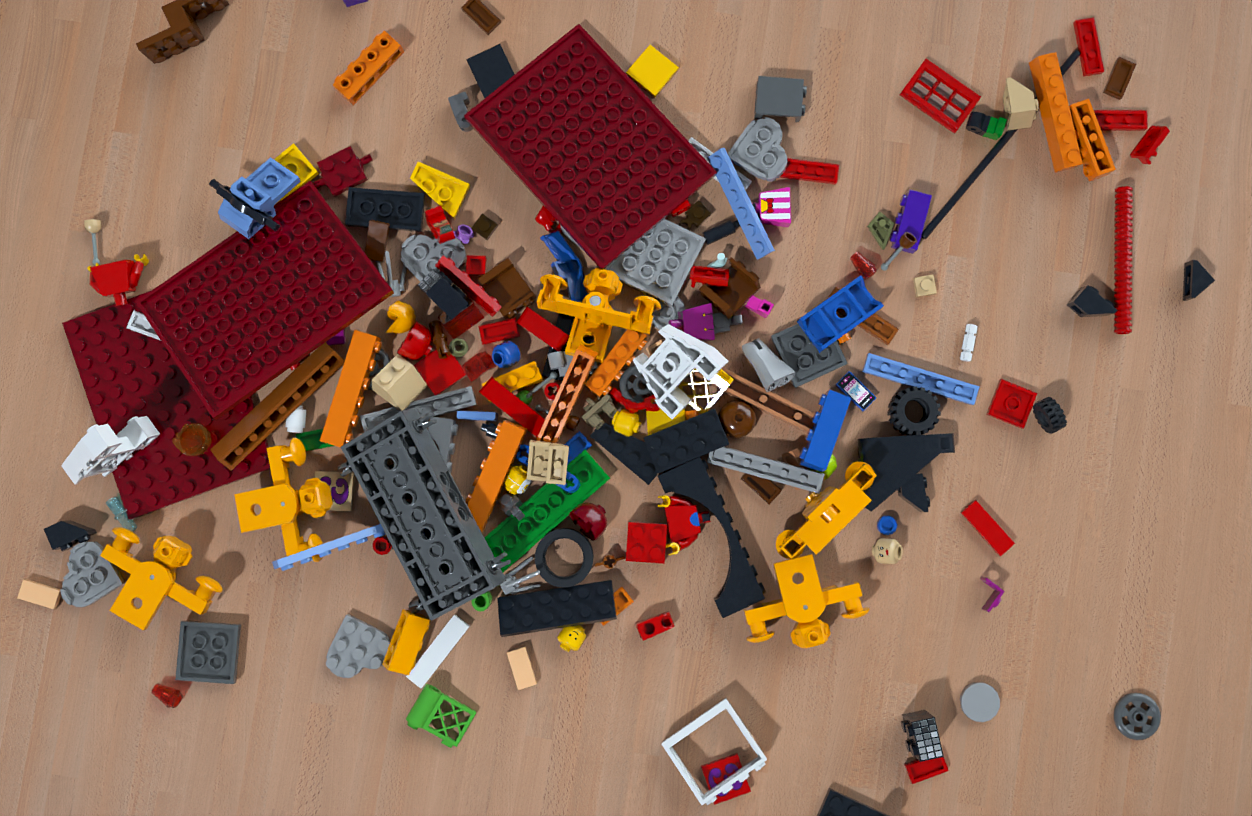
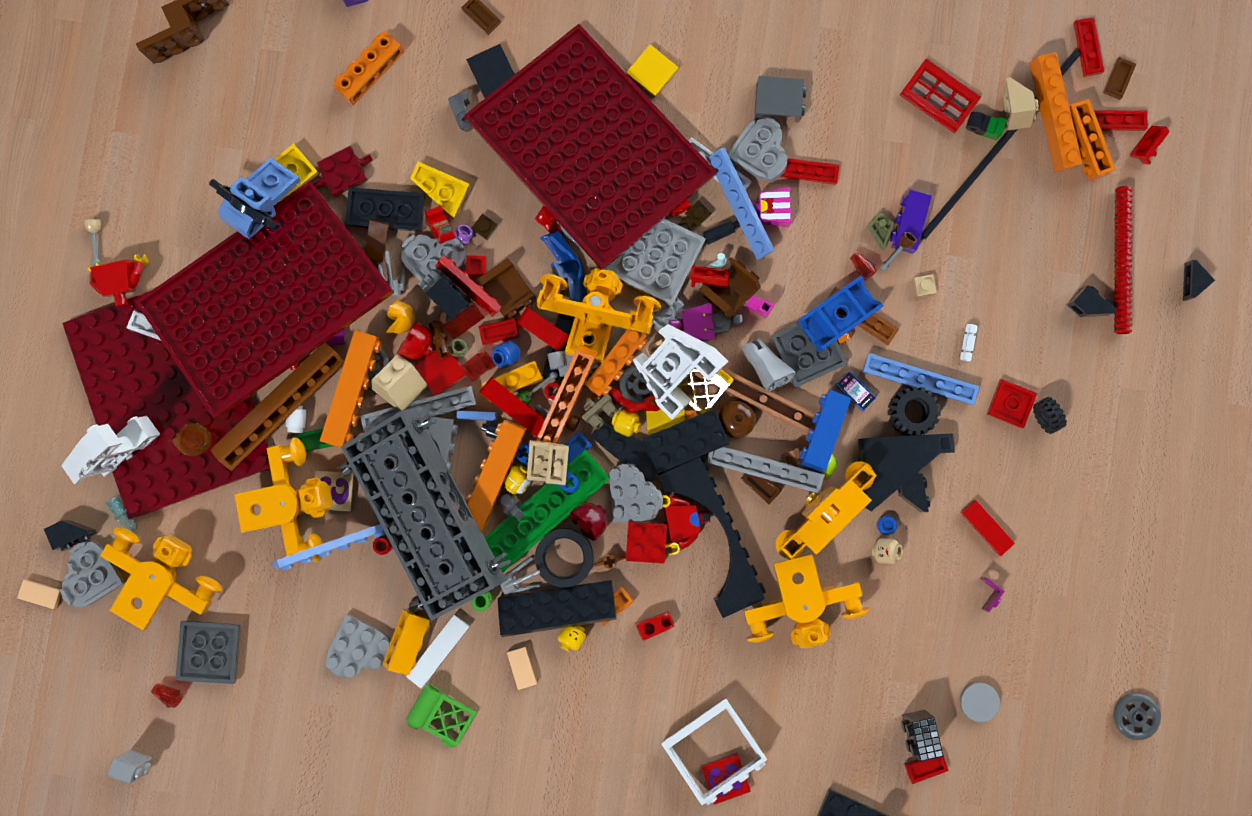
none -> light grey brick [107,749,152,784]
none -> light grey plate [610,464,663,523]

